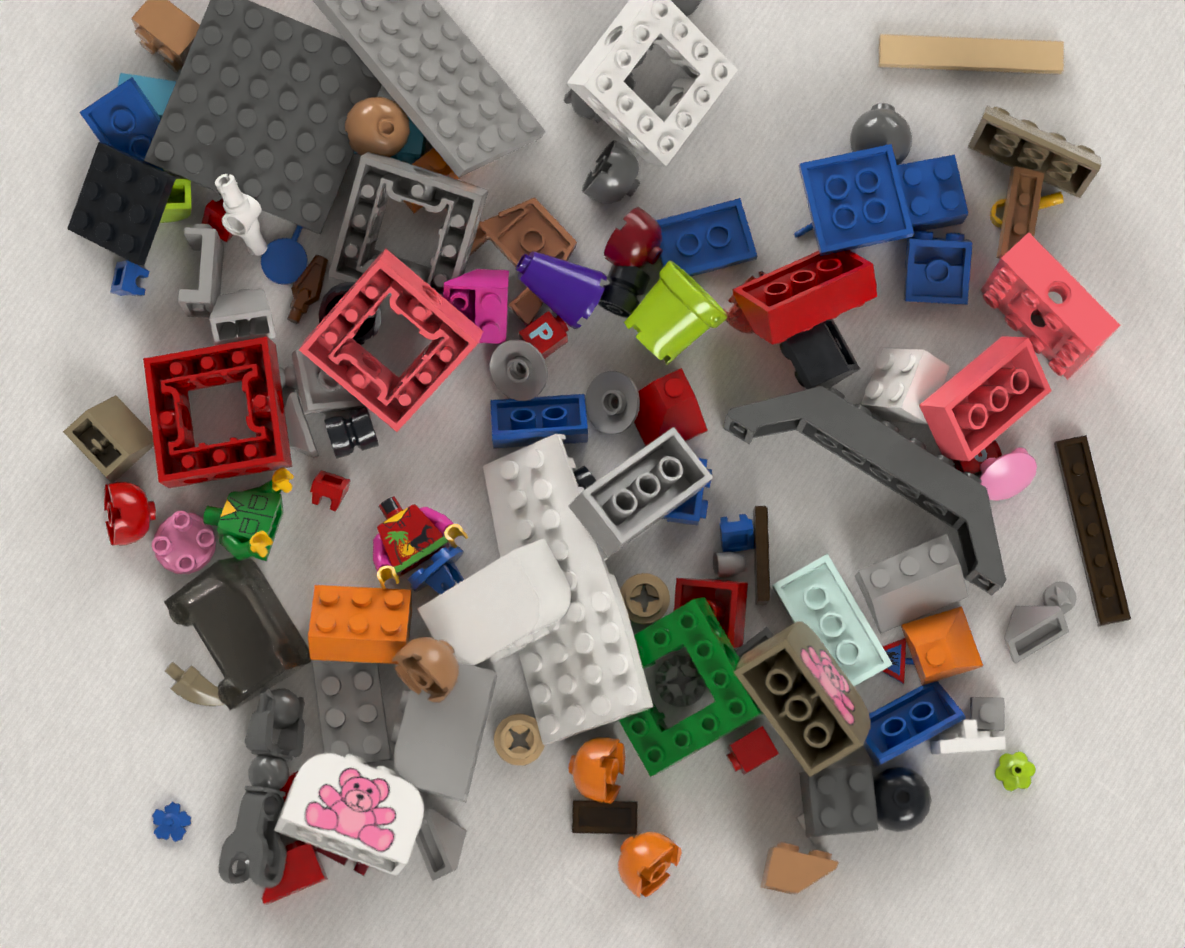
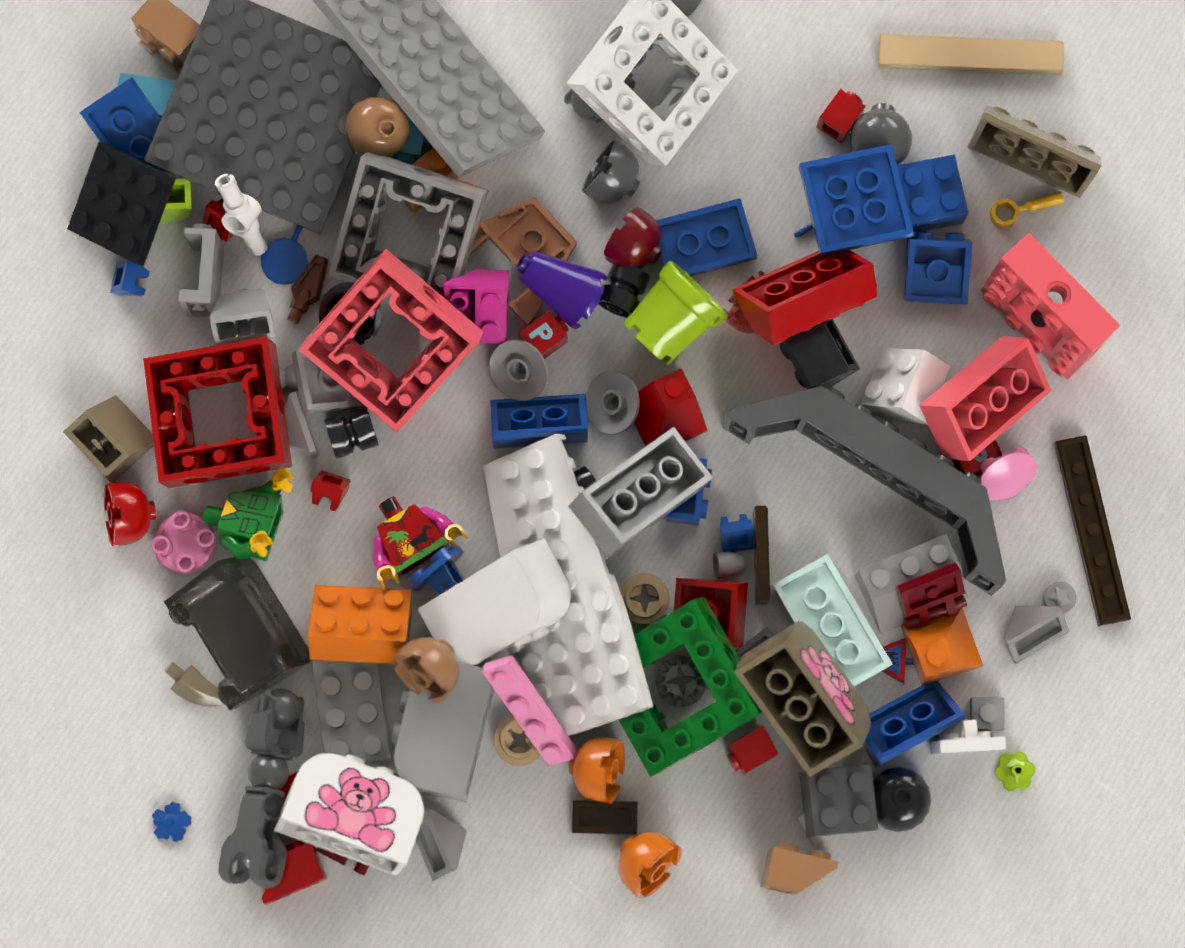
medium nougat plate [996,166,1044,259] -> none
none -> bright pink plate [482,655,578,766]
none -> red brick [816,89,866,144]
none -> dark red plate [896,562,967,630]

